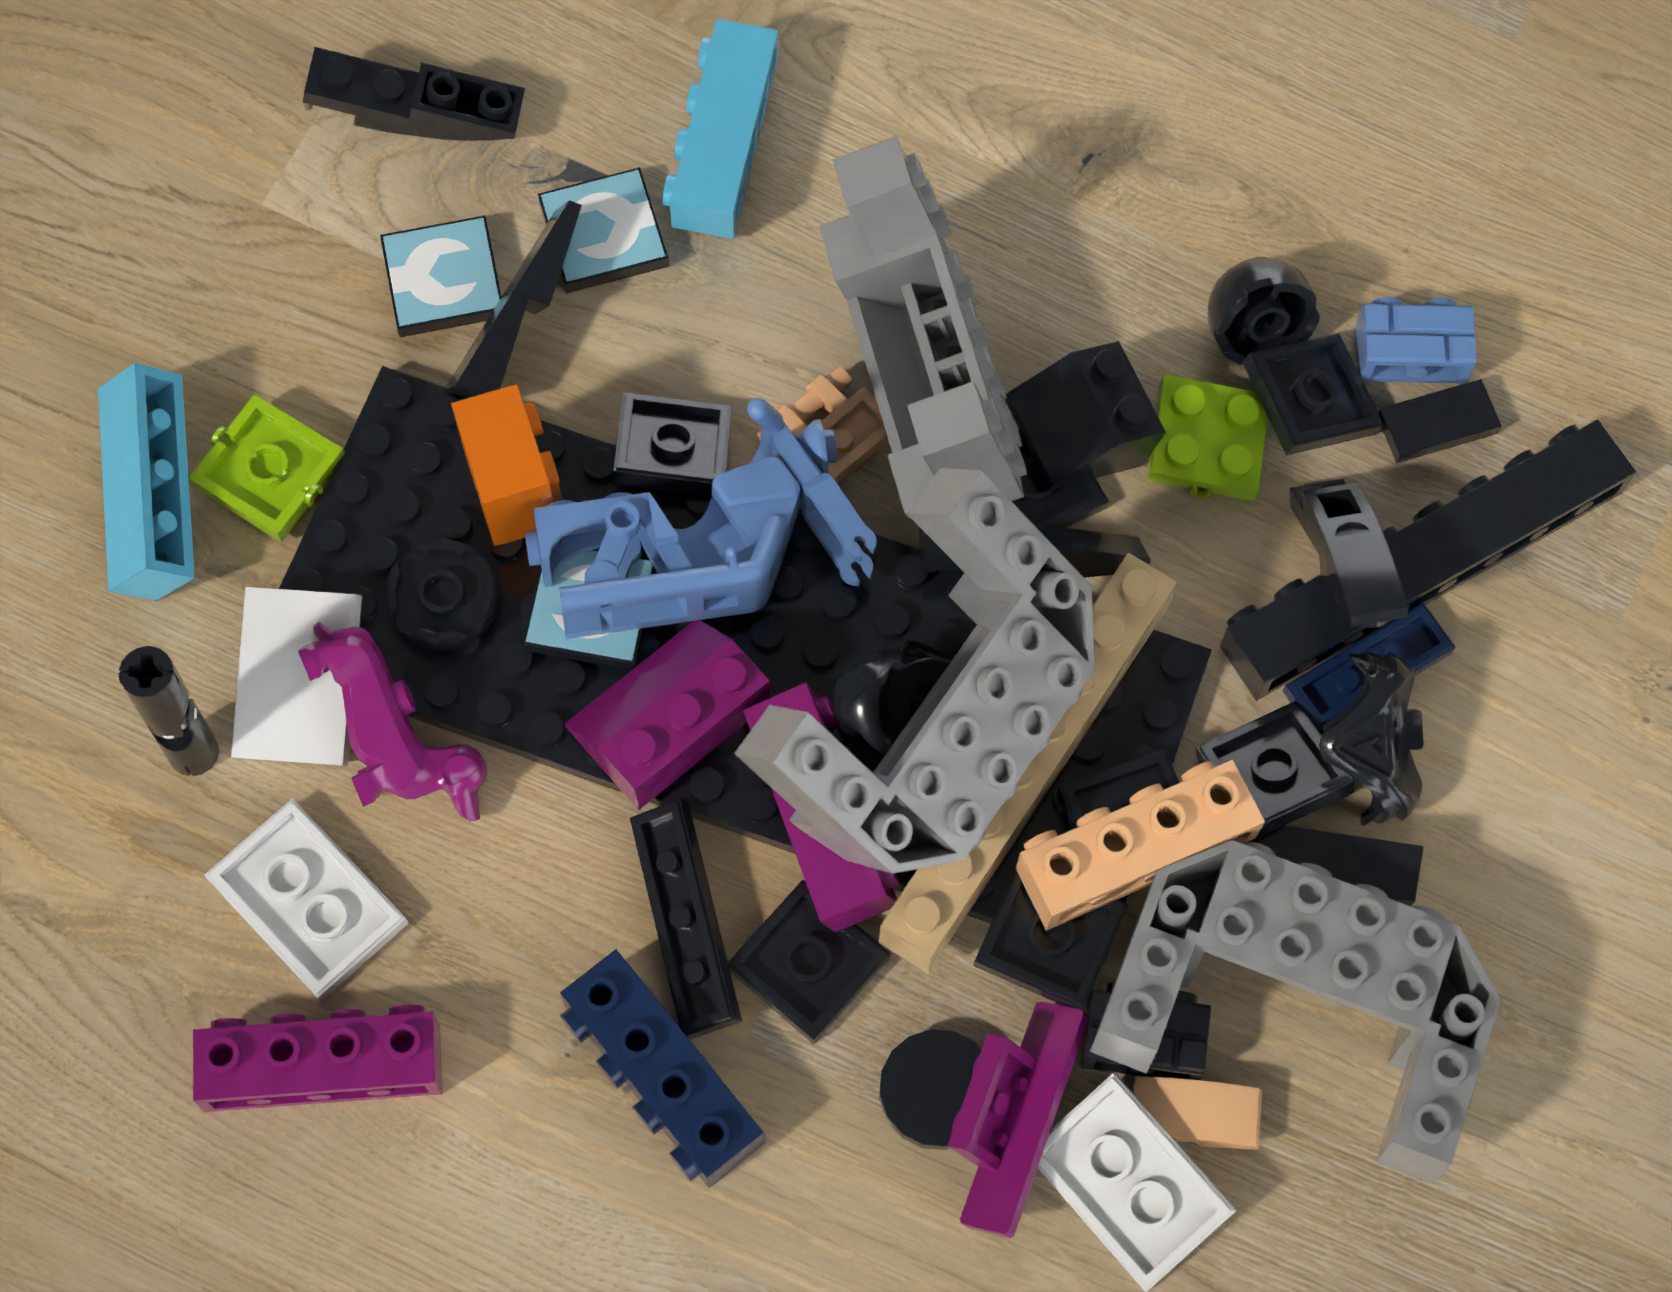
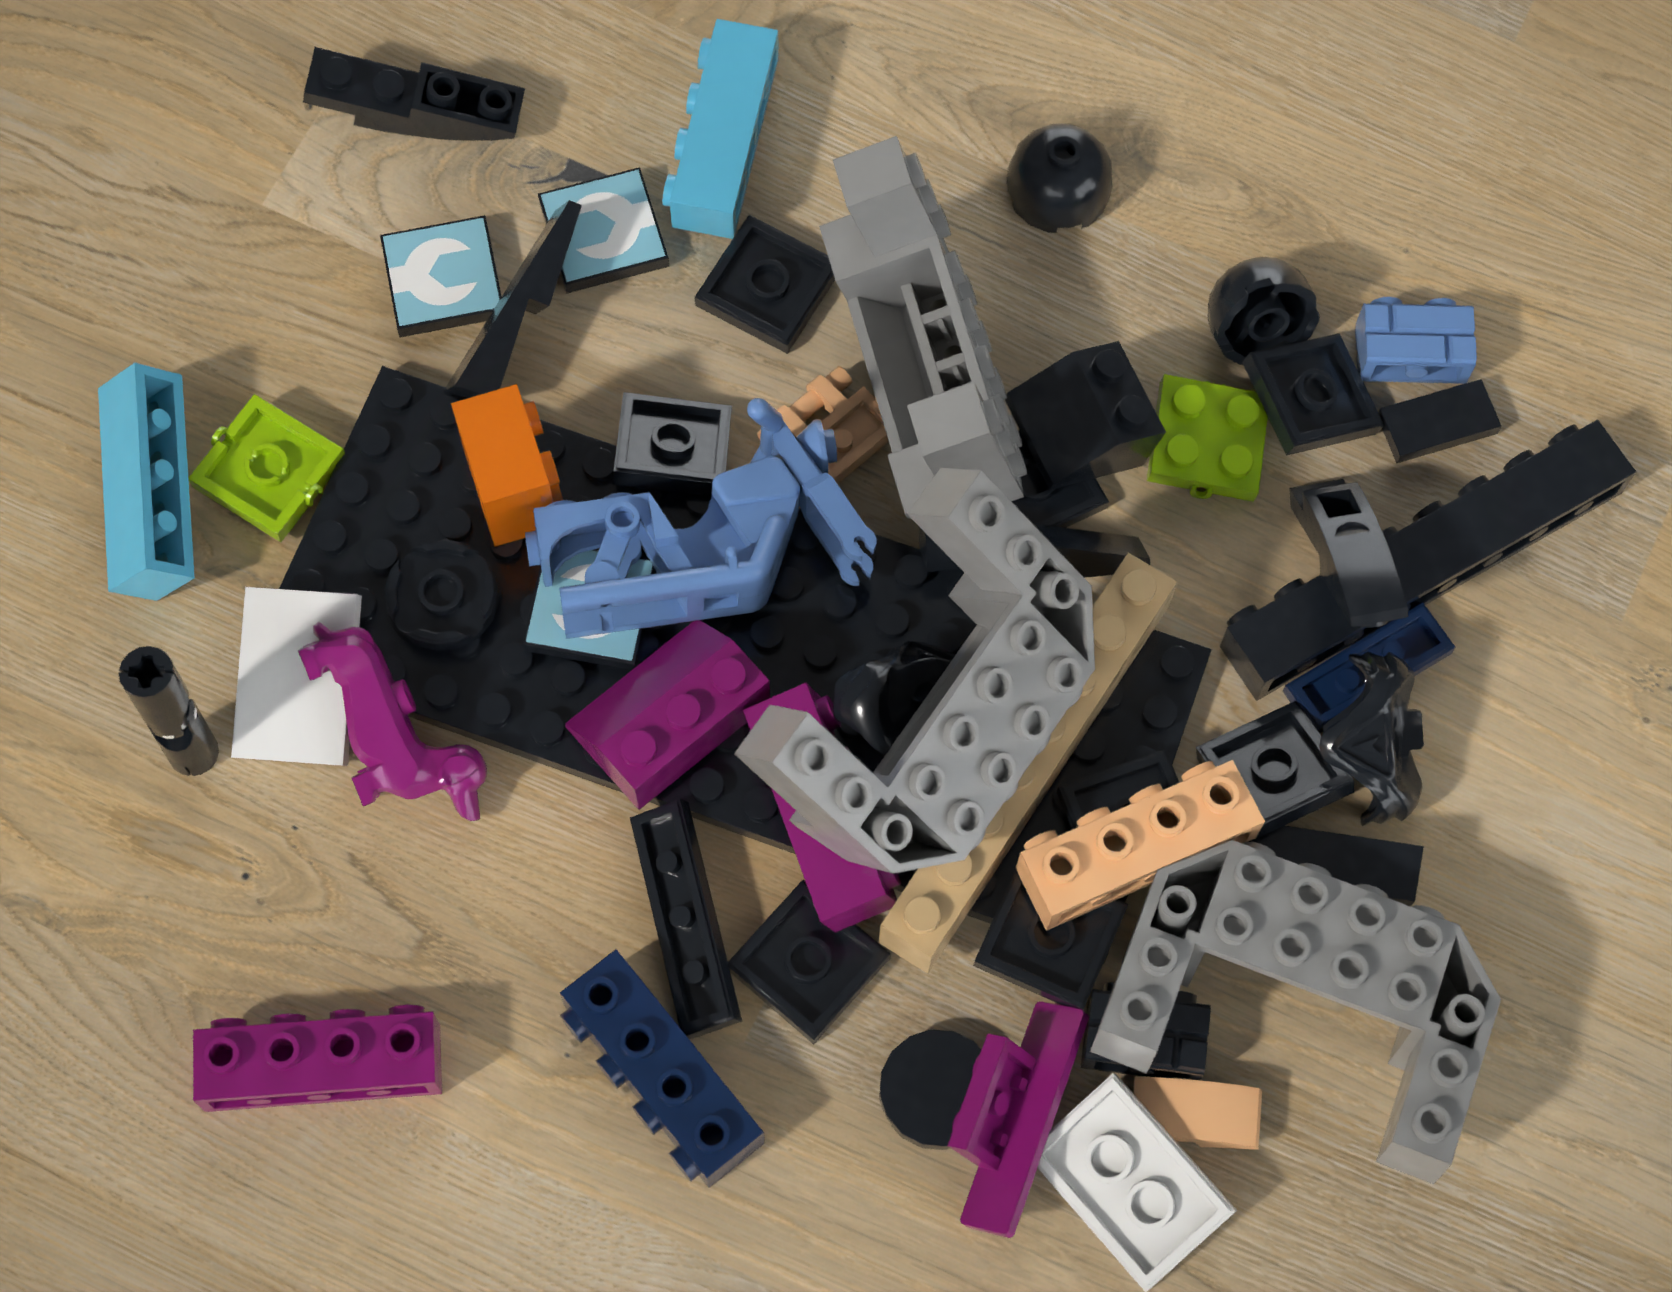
white tile [204,798,409,1002] -> none
none -> black tile [694,215,835,354]
none -> black cylinder [1007,124,1112,233]

